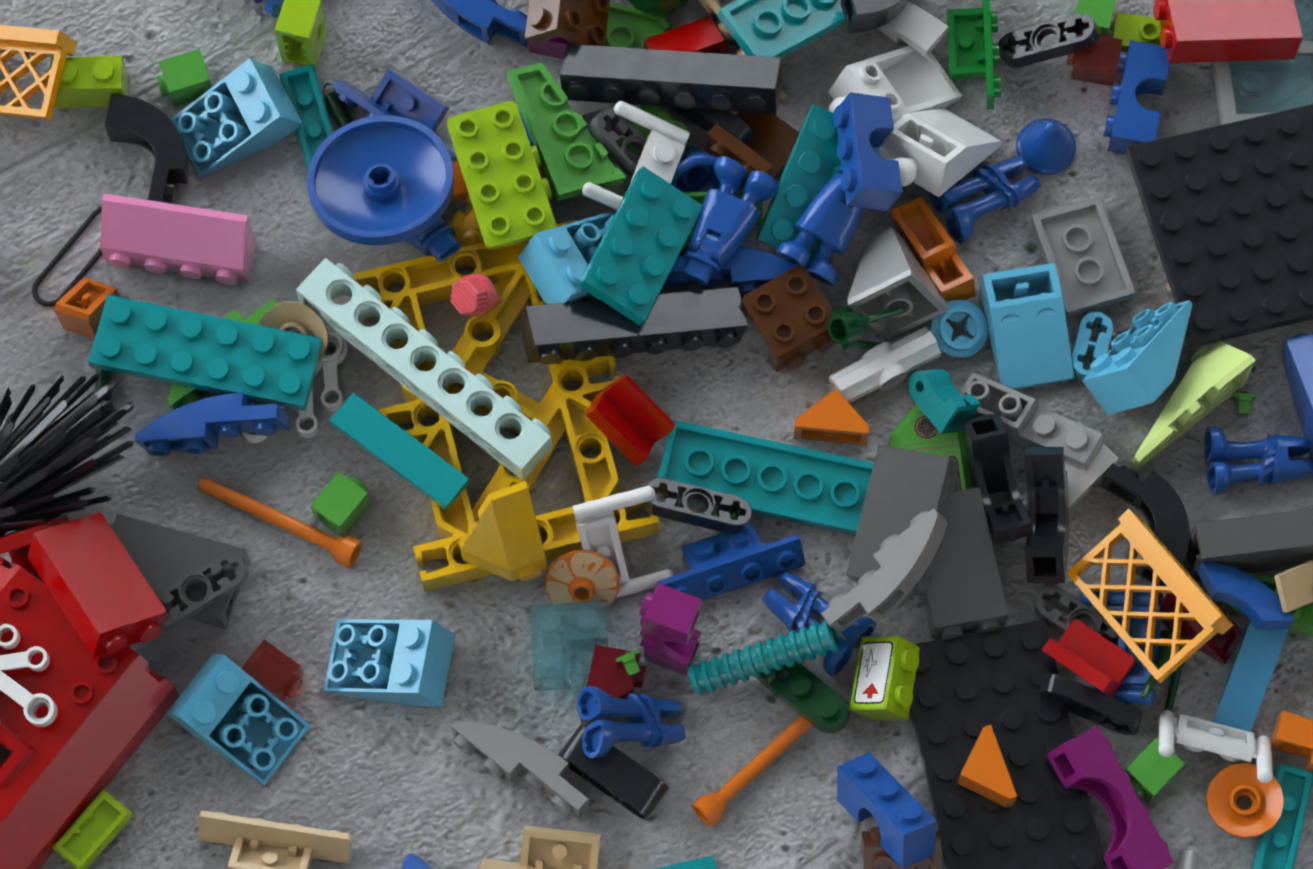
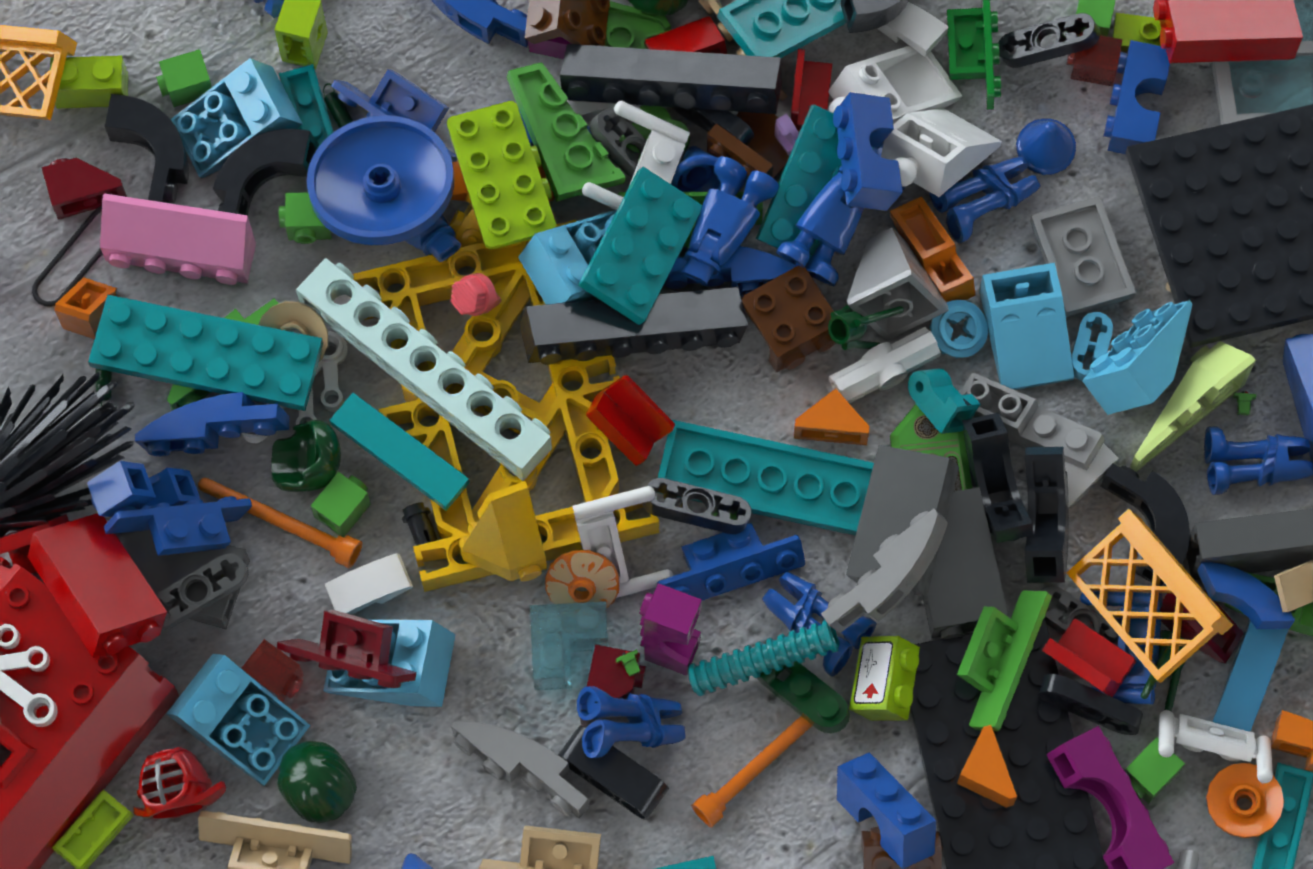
none -> dark red slope [41,157,127,220]
none -> blue arch [87,461,201,517]
none -> blue bracket [104,496,252,556]
none -> red piece [133,747,227,819]
none -> black arch [213,129,319,215]
none -> dark green piece [271,420,341,492]
none -> dark red bracket [276,610,417,688]
none -> dark green piece [277,741,357,824]
none -> bright green brick [279,192,332,244]
none -> white slope [325,553,413,615]
none -> black pin [402,502,439,546]
none -> lavender tile [775,113,799,156]
none -> red panel [791,49,832,131]
none -> bright green bracket [957,590,1052,731]

